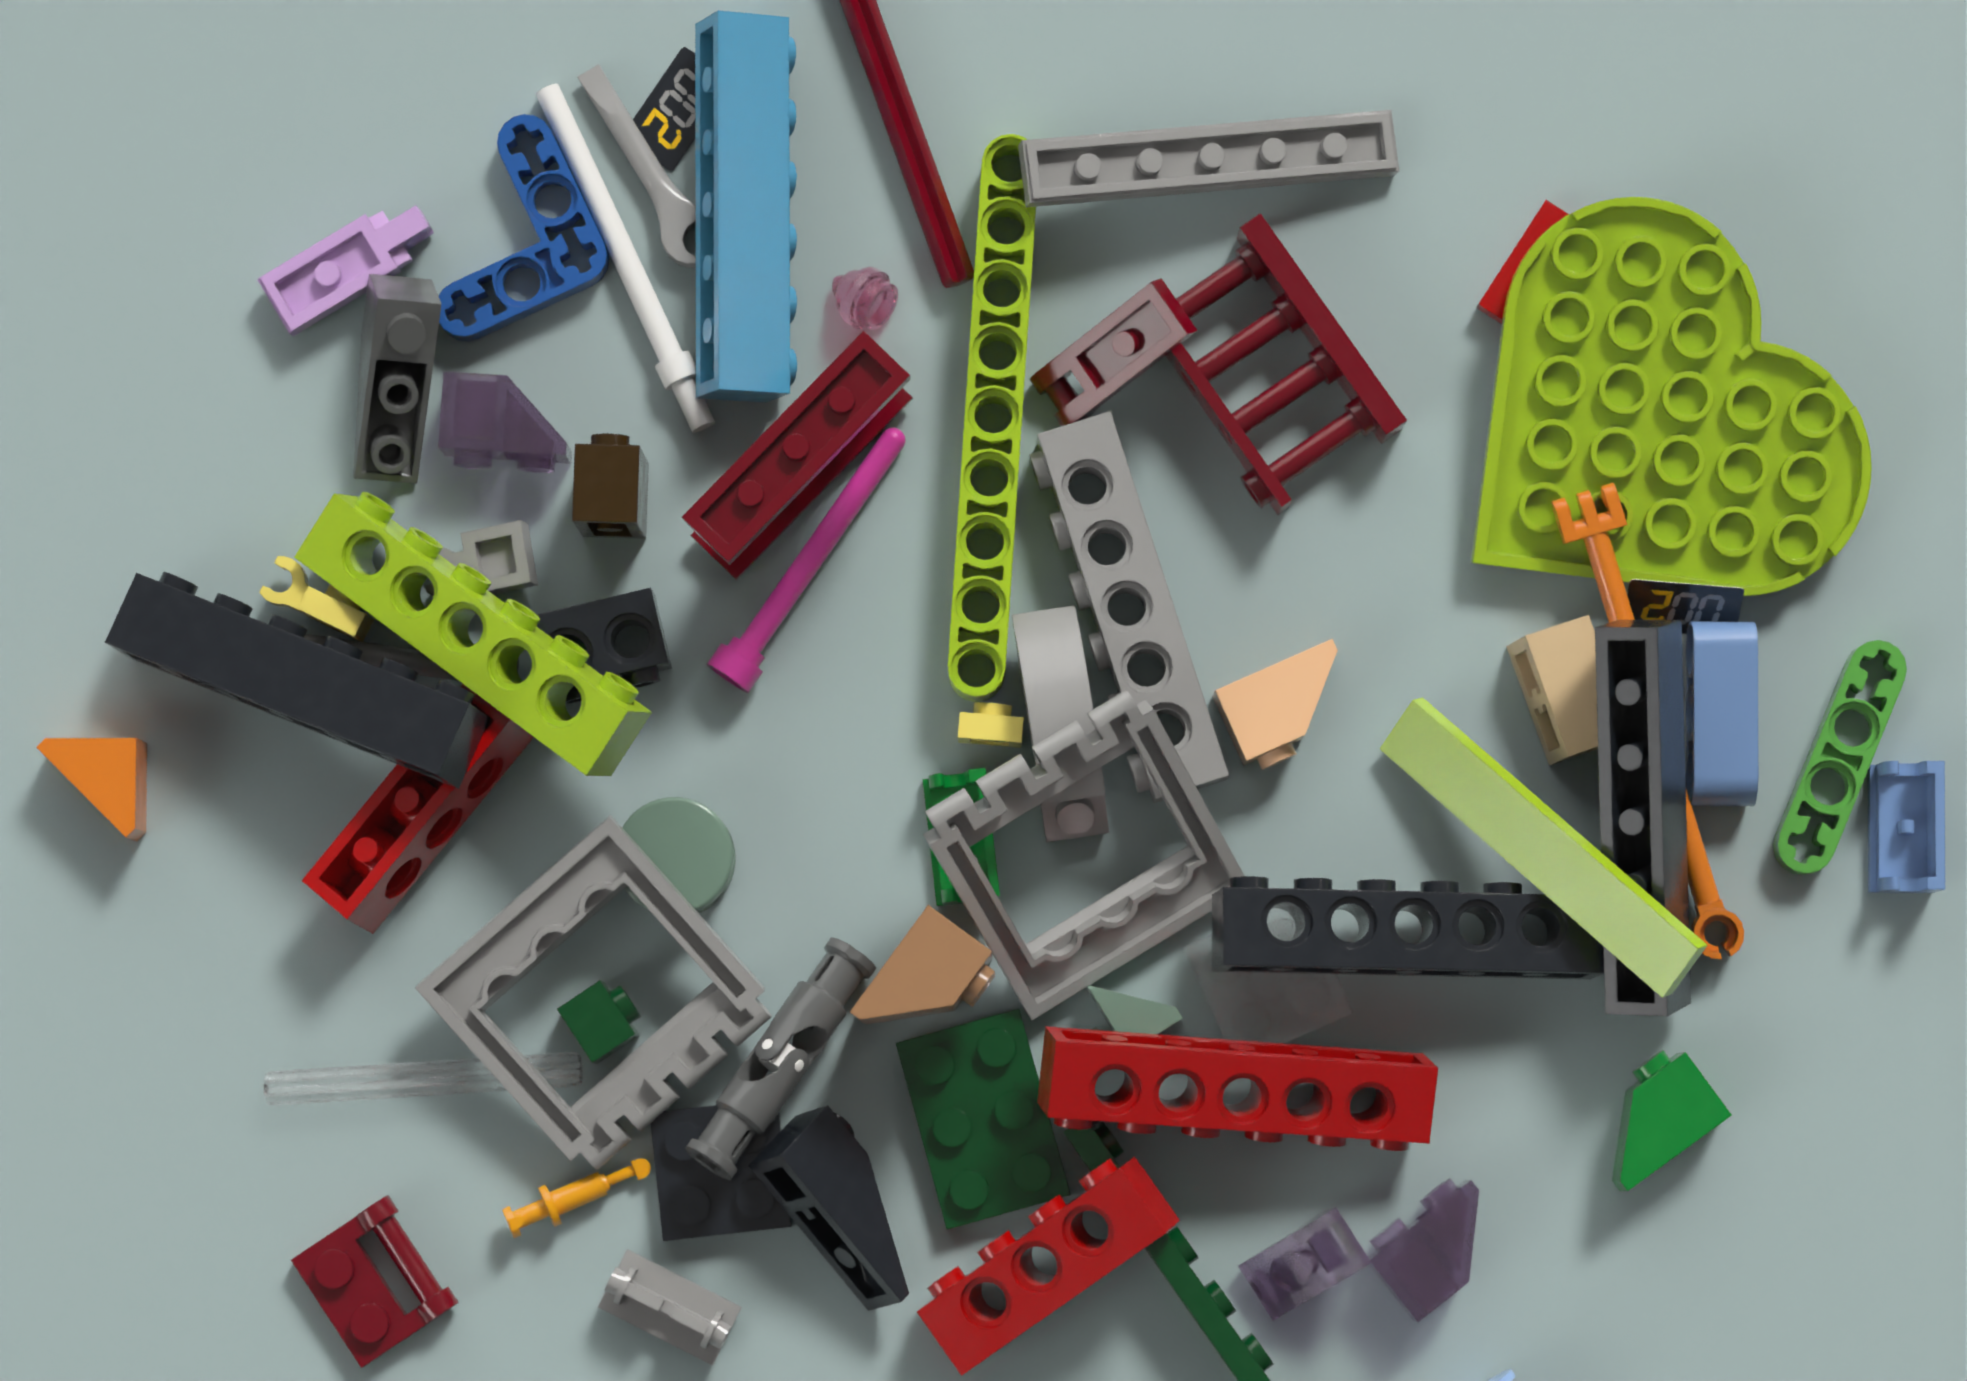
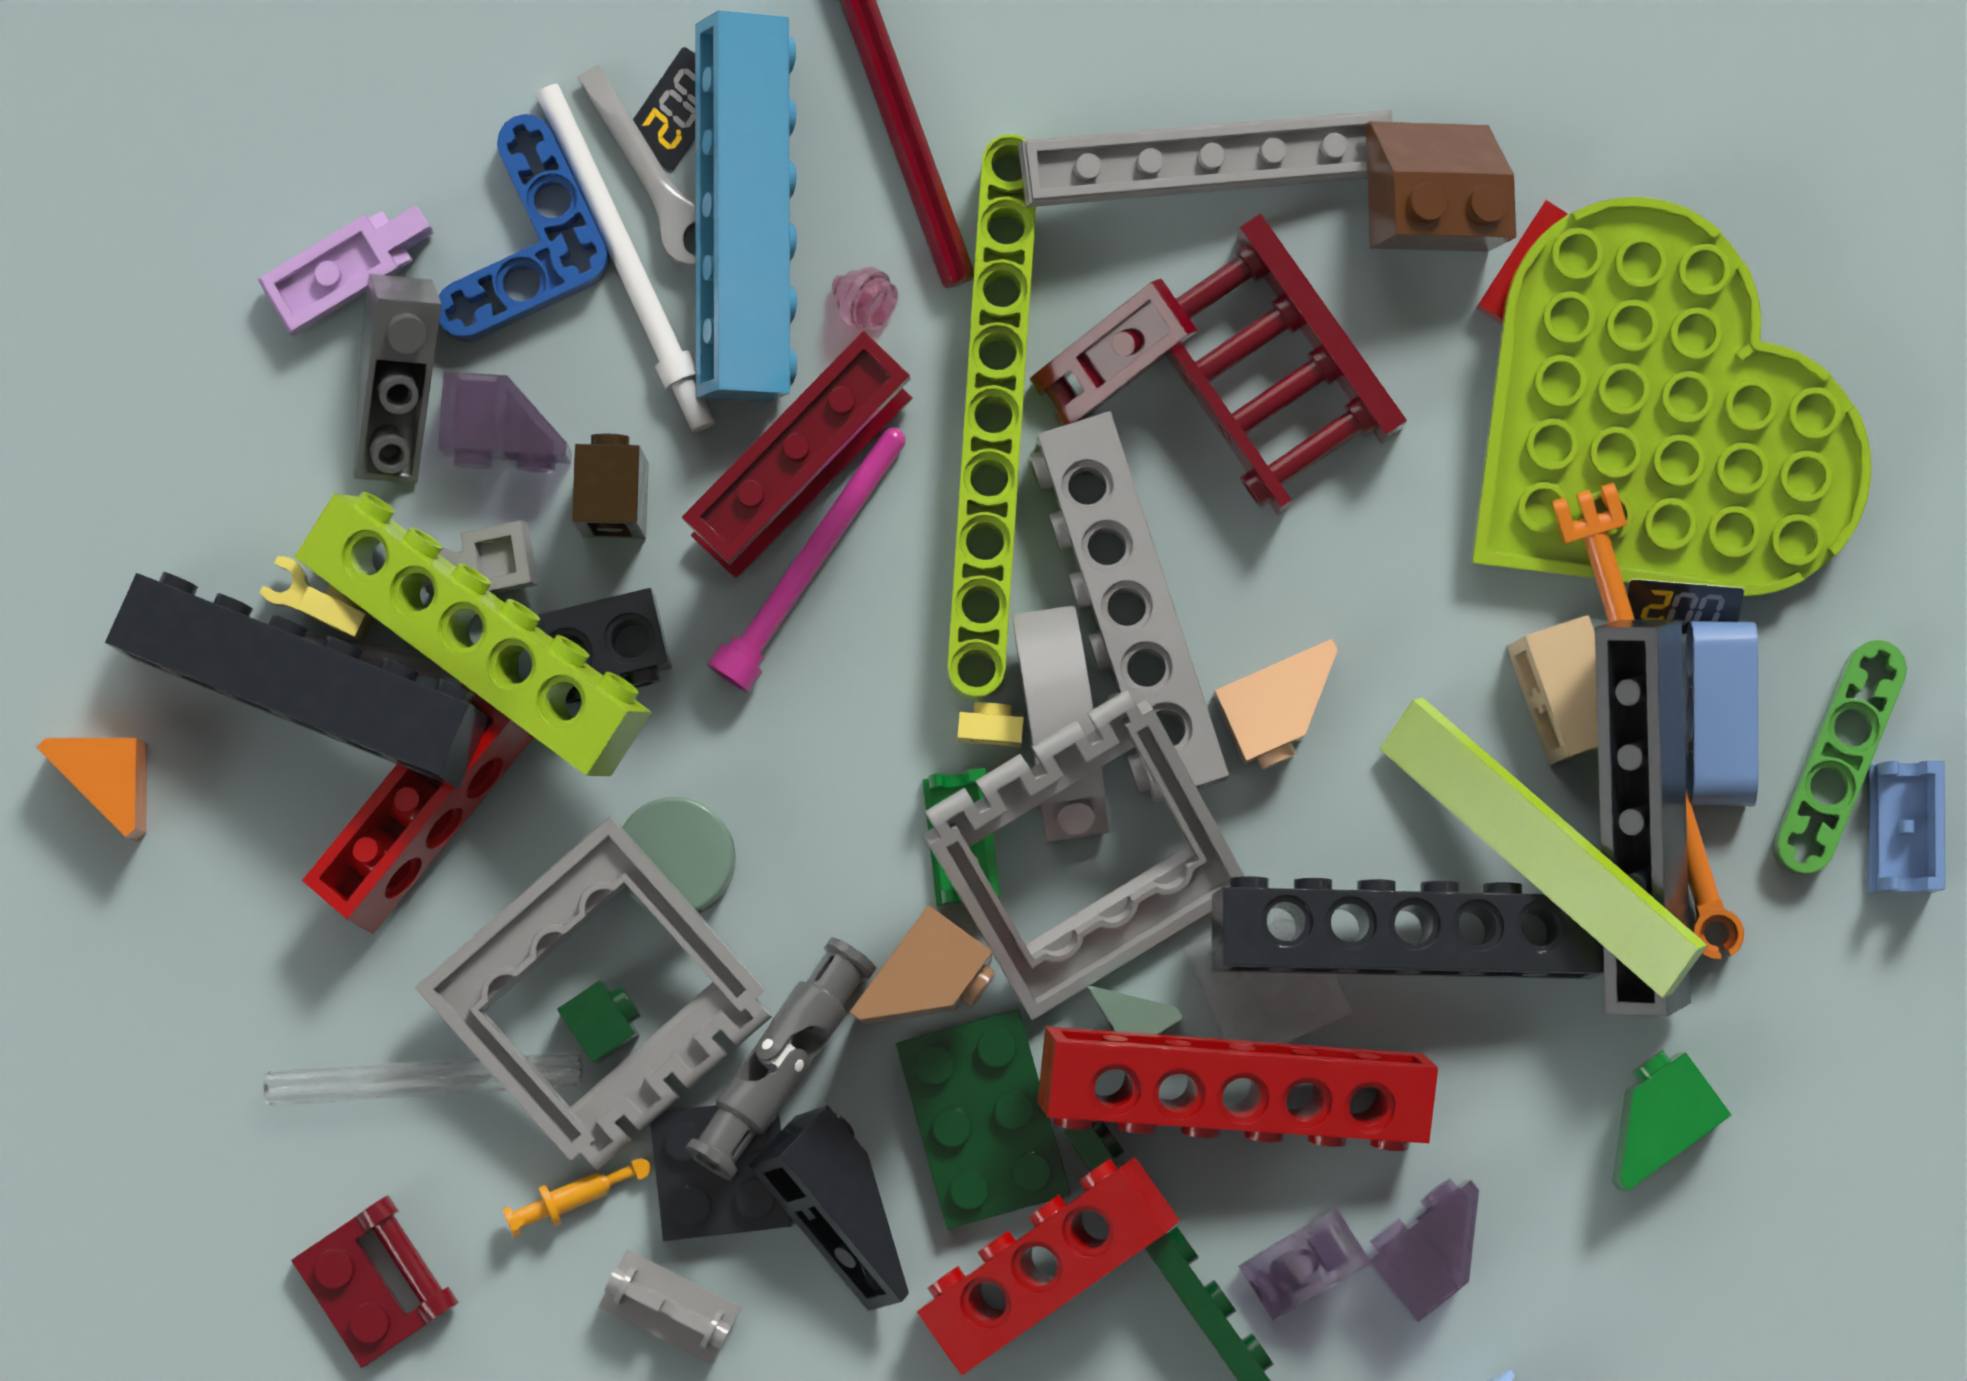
none -> reddish brown slope [1366,121,1516,252]

